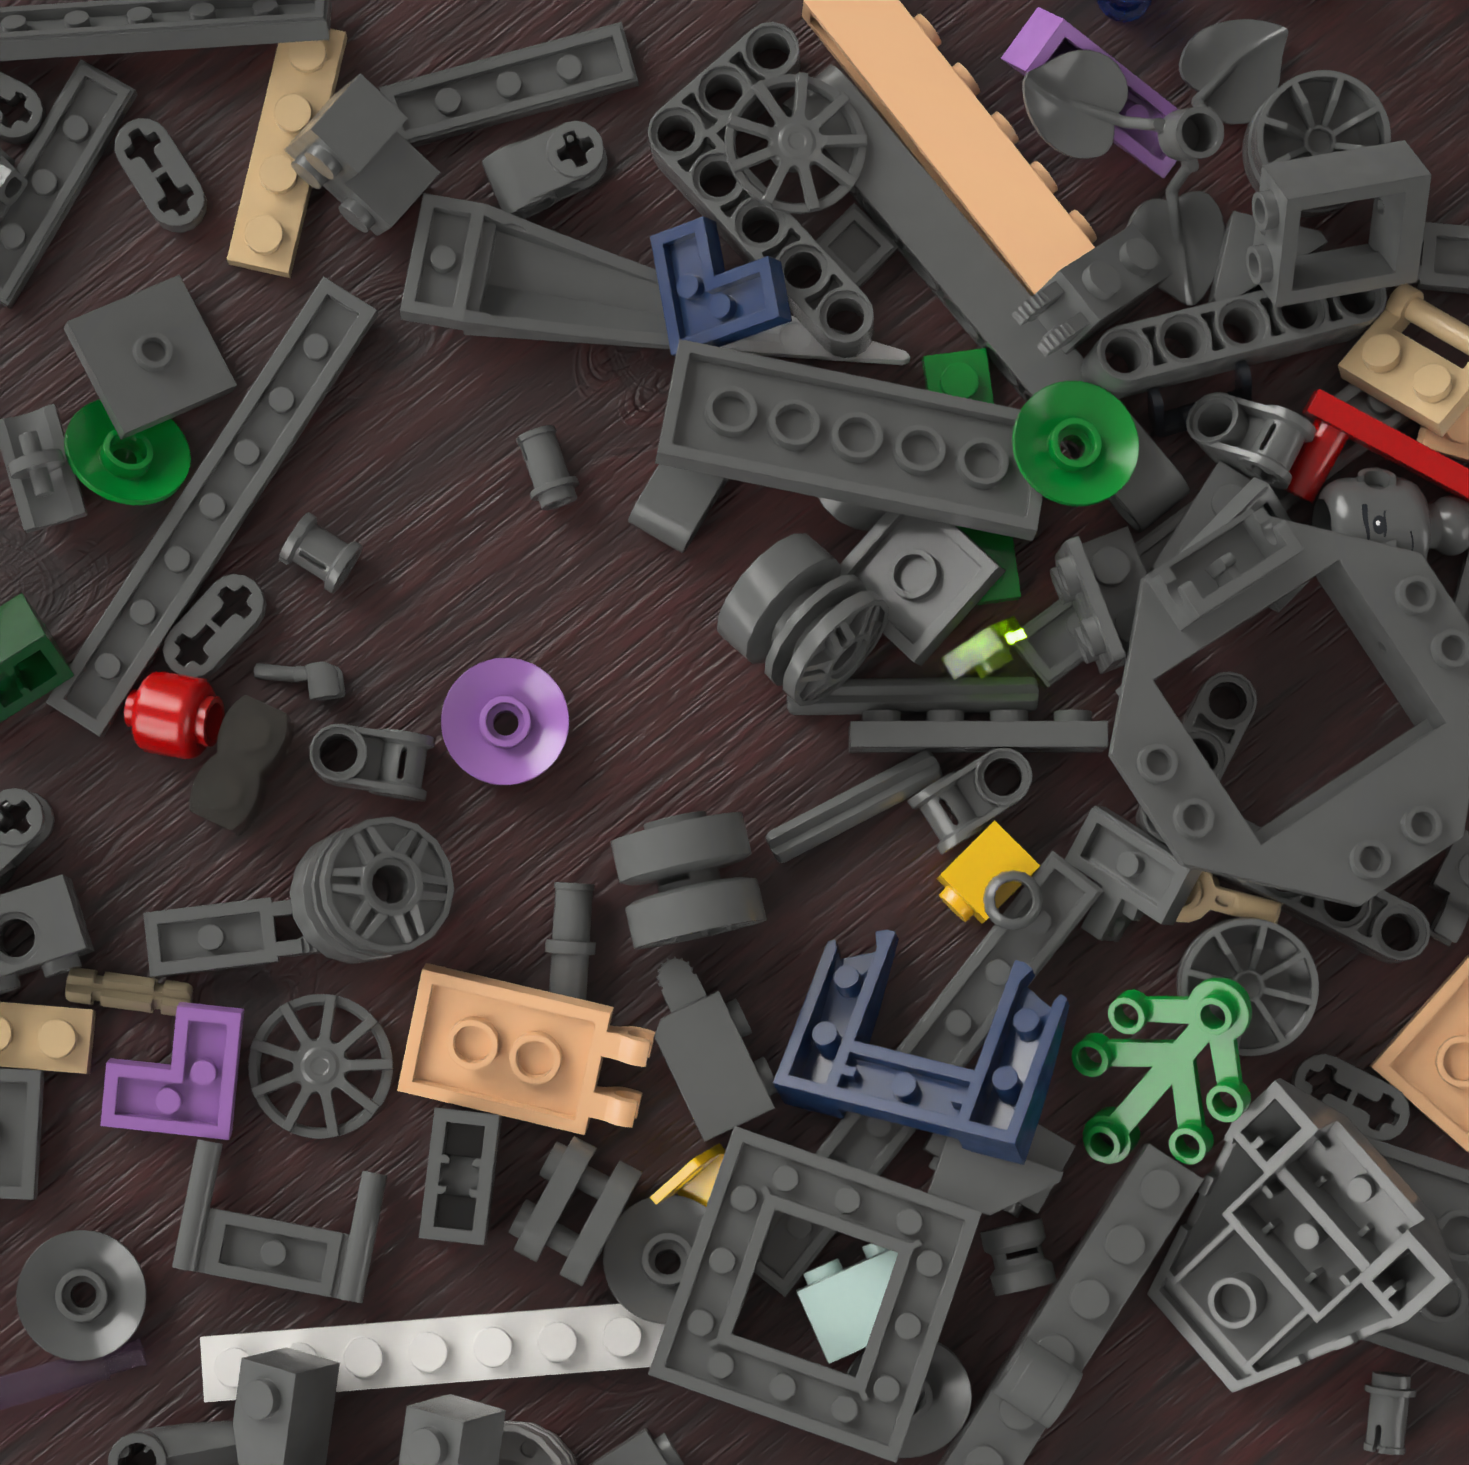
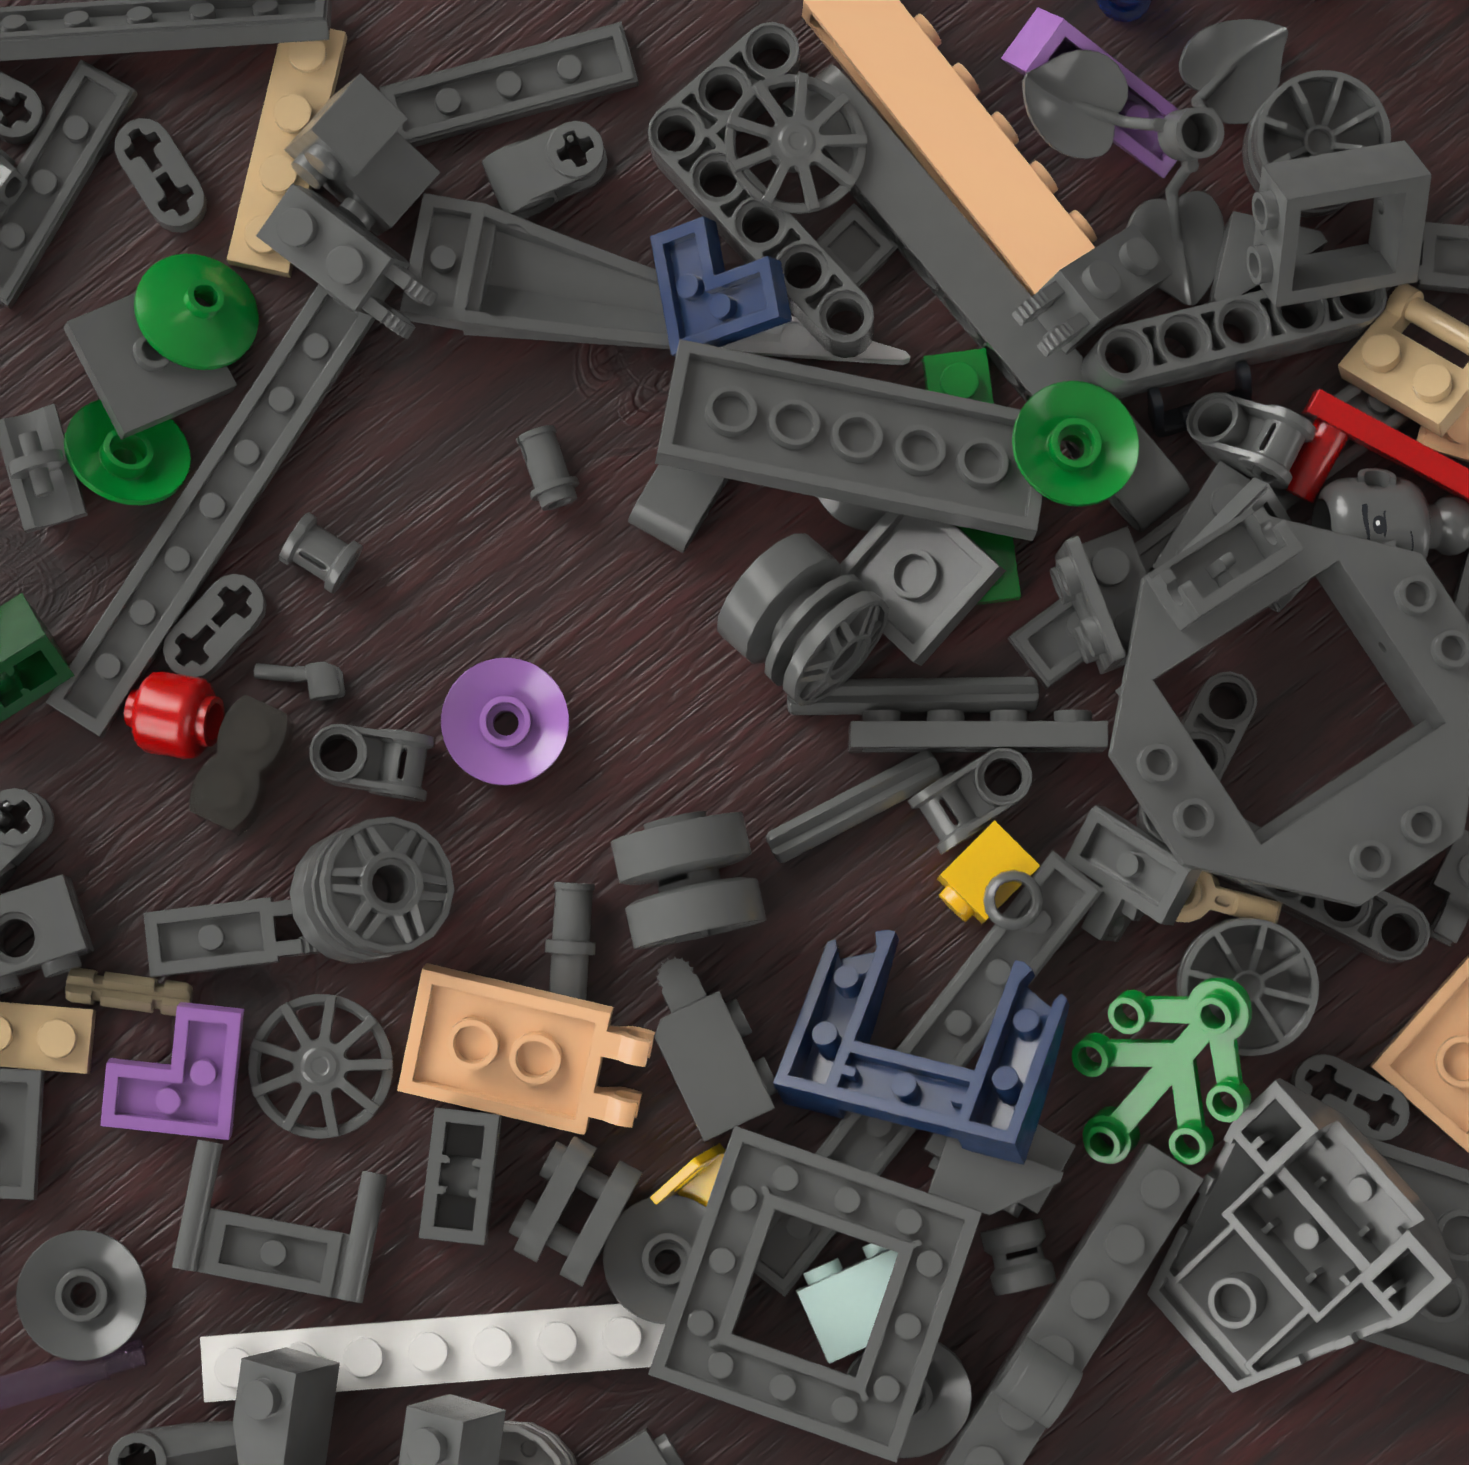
clear neon green plate [941,616,1027,680] -> none
dark grey pin [1363,1371,1417,1455] -> none
none -> green dish [134,254,259,370]
none -> dark grey hinge [256,183,439,339]

